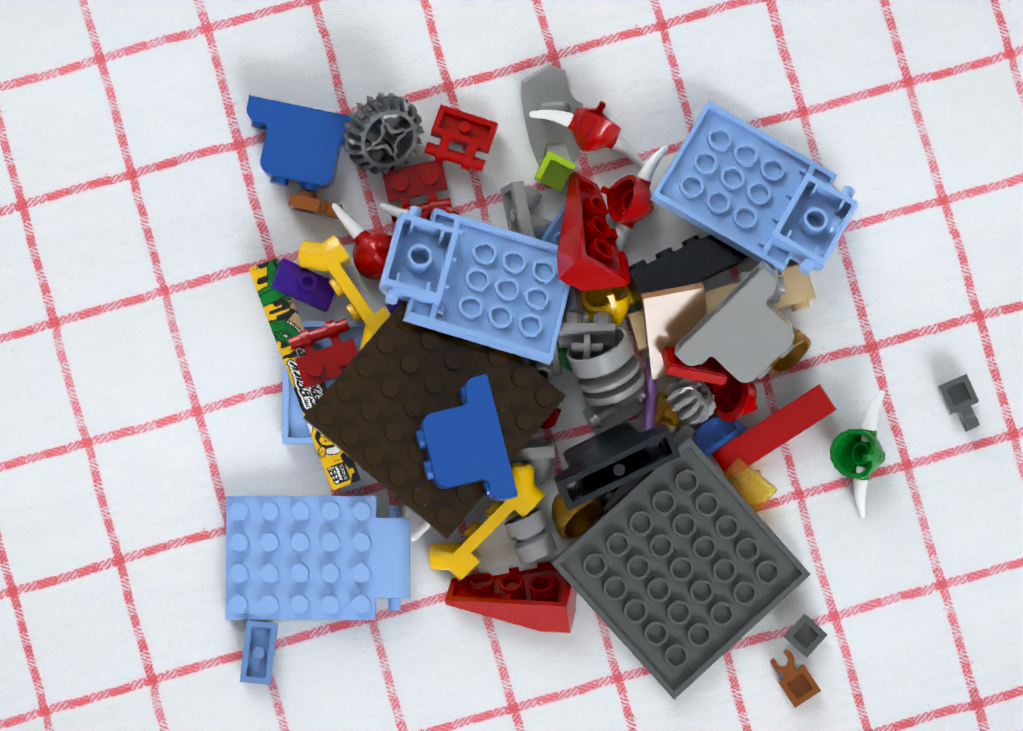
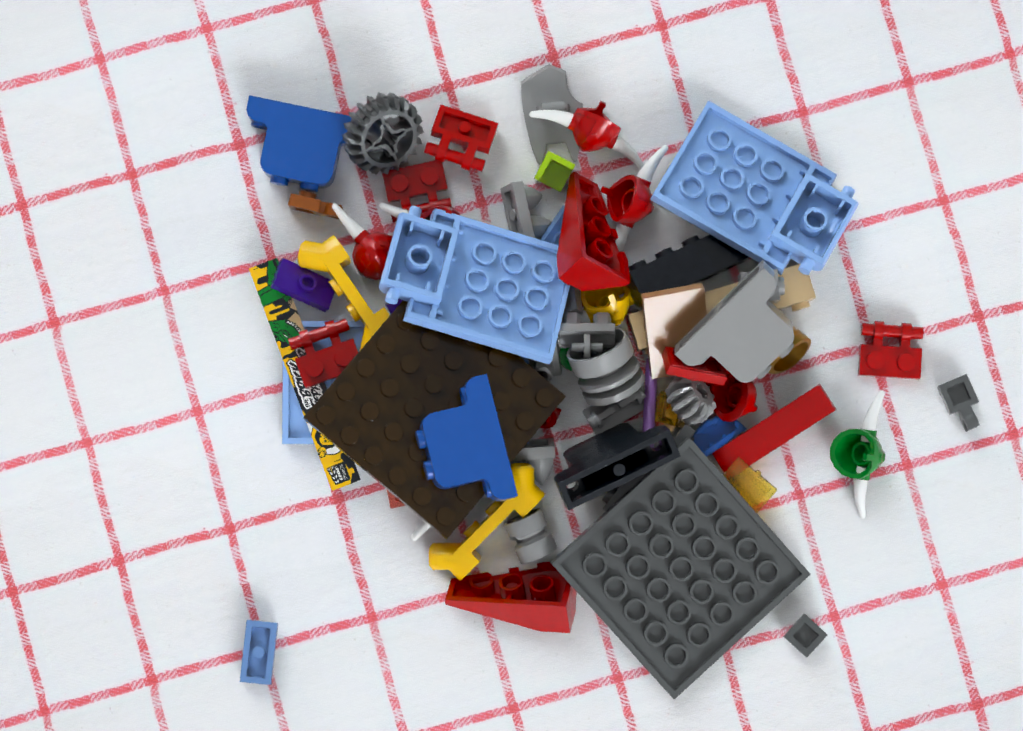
light blue plate [225,496,410,620] -> none
pearl gold hat [552,486,602,539] -> none
dark orange plate [770,649,821,708] -> none
none -> red plate [858,321,924,380]

